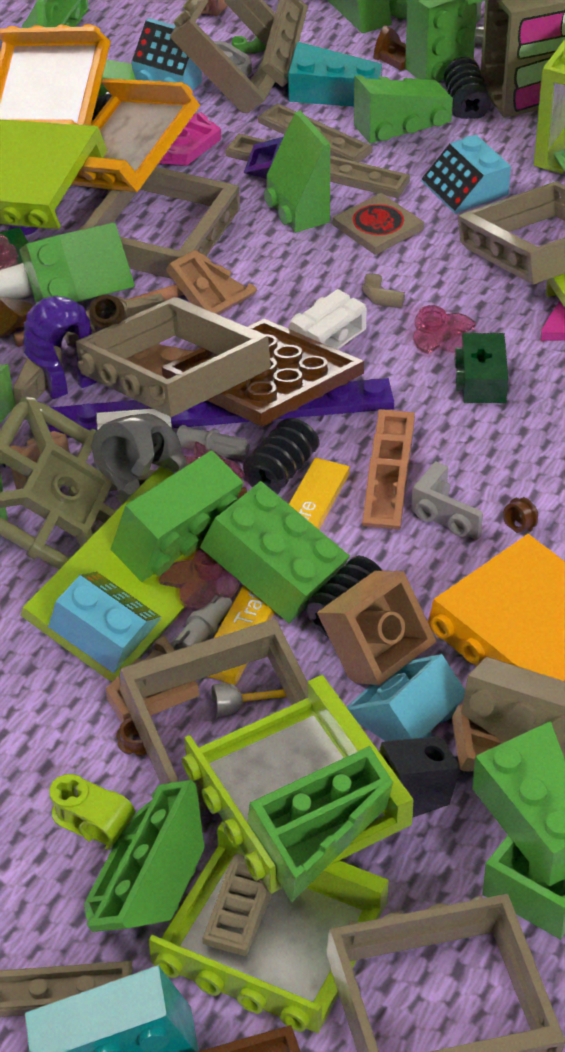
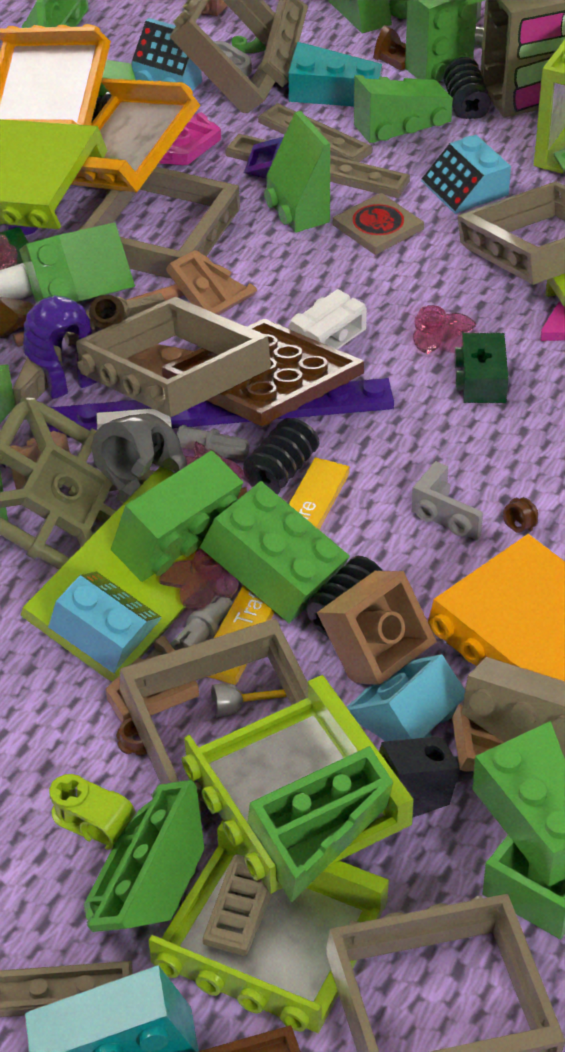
dark tan arm [362,273,405,308] -> none
nougat slope [362,409,415,530] -> none

